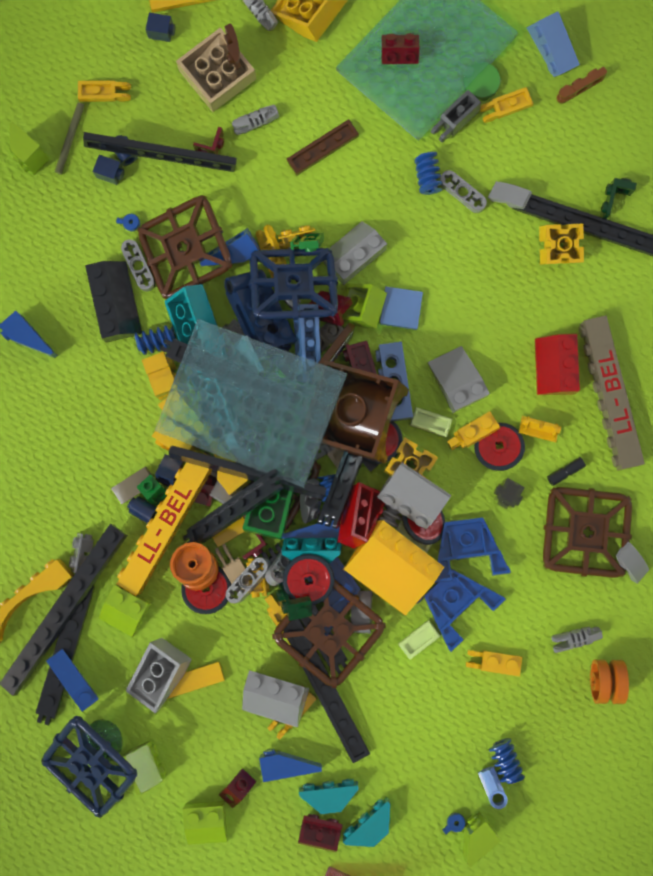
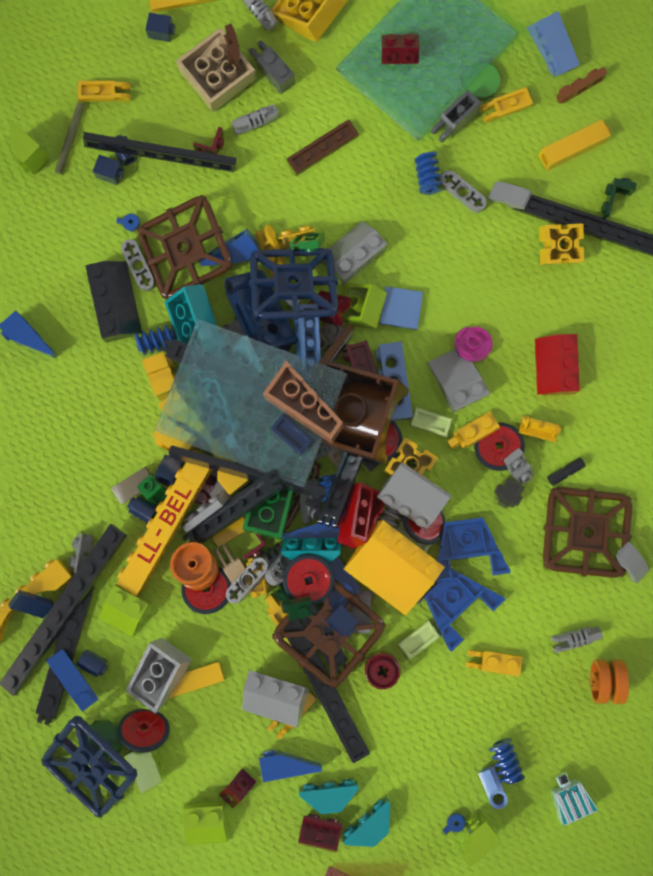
dark tan brick [579,315,645,471] -> none
none -> dark blue tile [9,590,54,618]
none -> dark blue brick [76,649,108,678]
none -> red wheel [117,709,170,753]
none -> light grey plate [182,490,230,532]
none -> dark grey hinge [248,40,295,94]
none -> nougat wedge [263,360,343,444]
none -> dark blue tile [270,413,314,456]
none -> dark blue brick [324,605,358,637]
none -> dark red piece [364,650,401,690]
none -> dark pink tile [454,326,493,362]
none -> light grey slope [504,448,534,486]
none -> yellow brick [539,120,611,171]
none -> torso [551,772,598,826]

